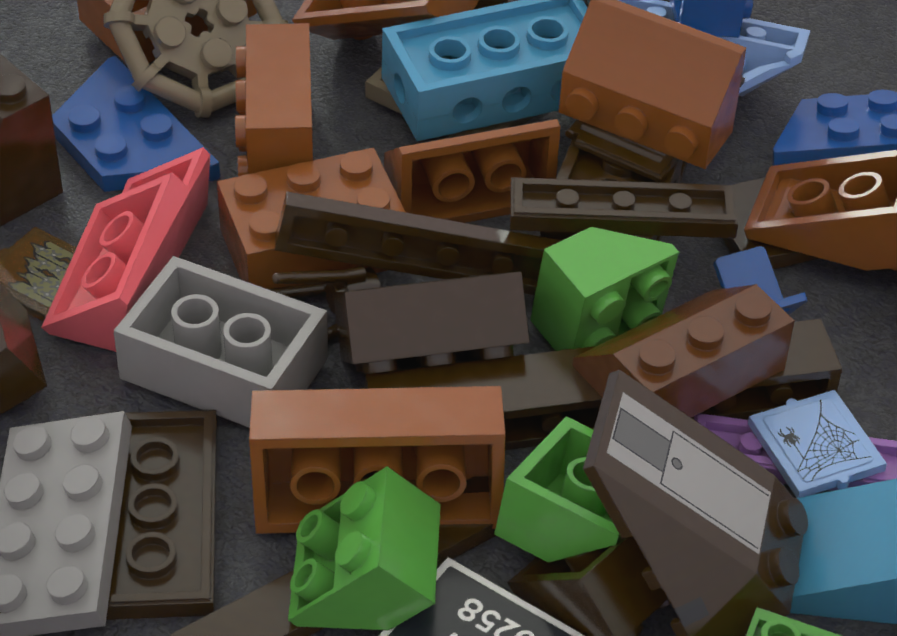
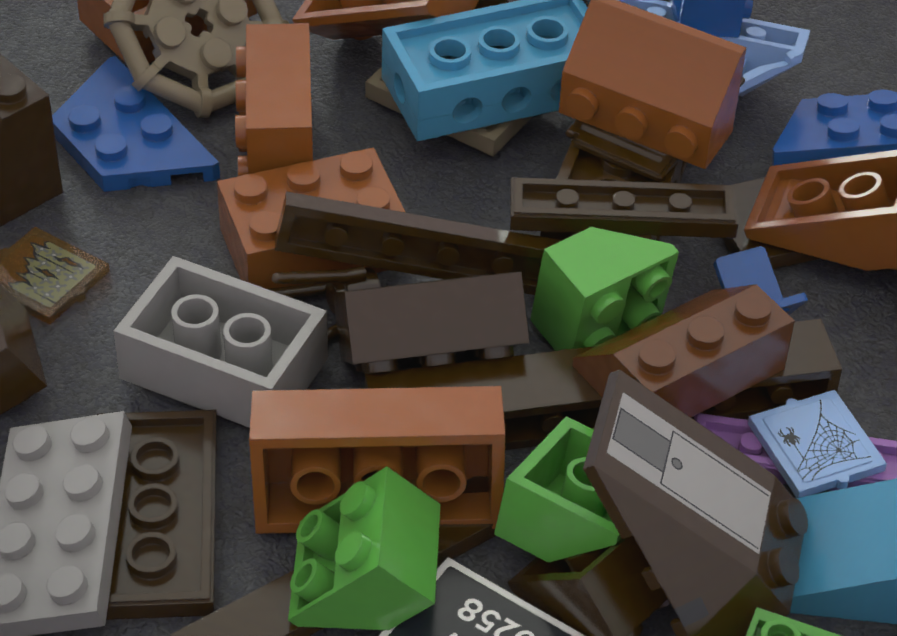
coral slope [41,147,210,352] -> none
dark orange slope [384,119,561,223] -> none

